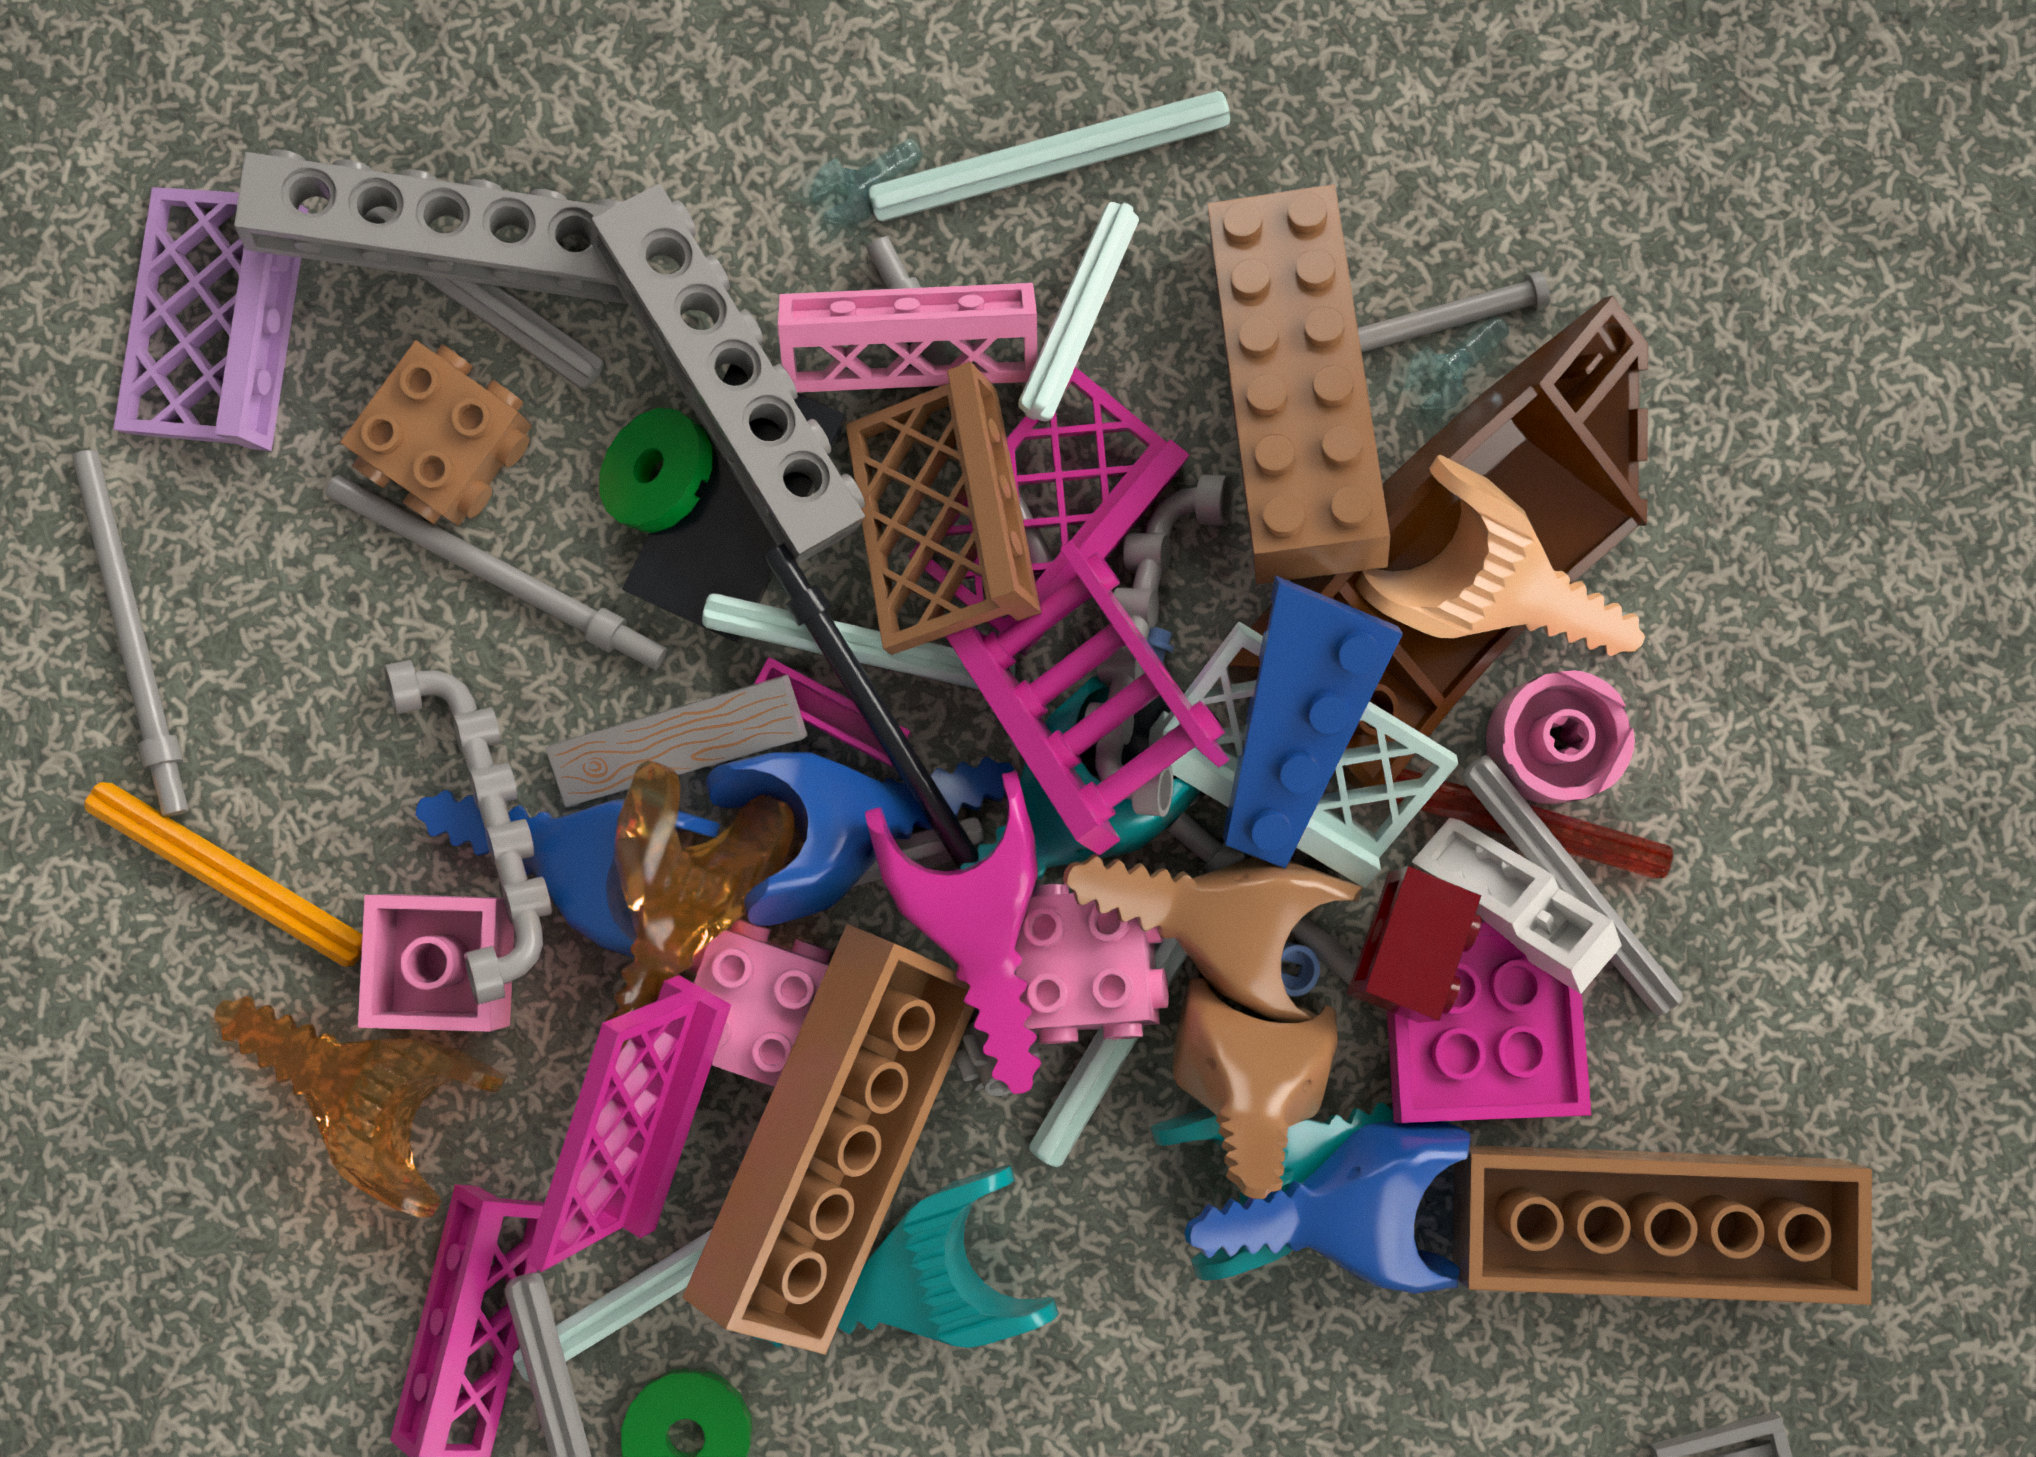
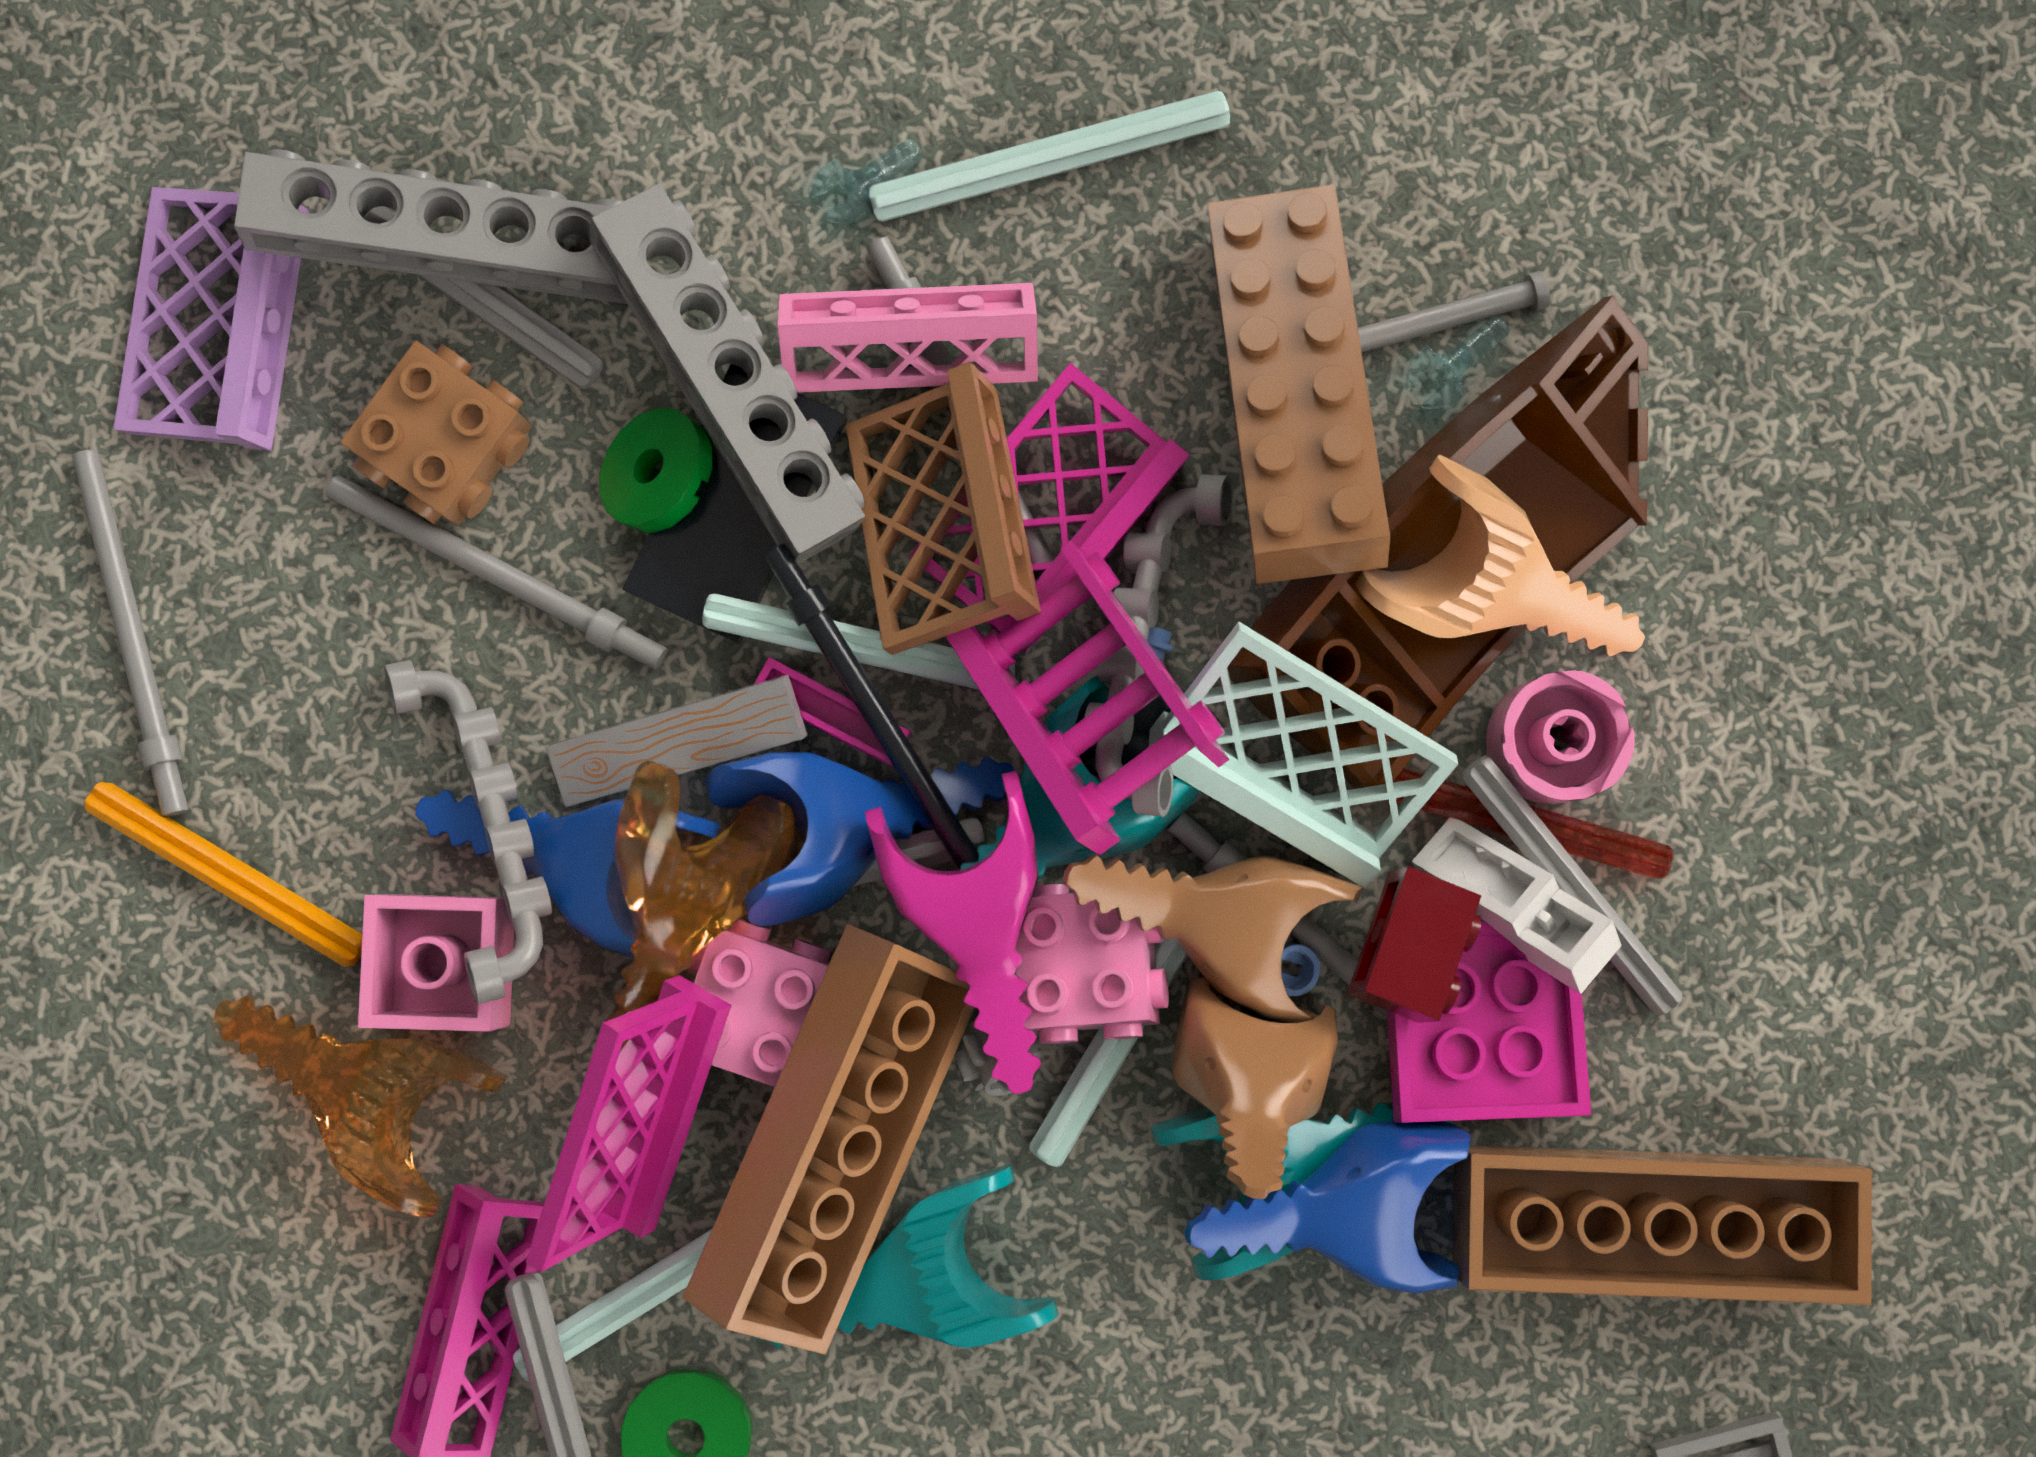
light aqua axle [1018,202,1139,422] -> none
blue wing [1223,576,1403,869] -> none

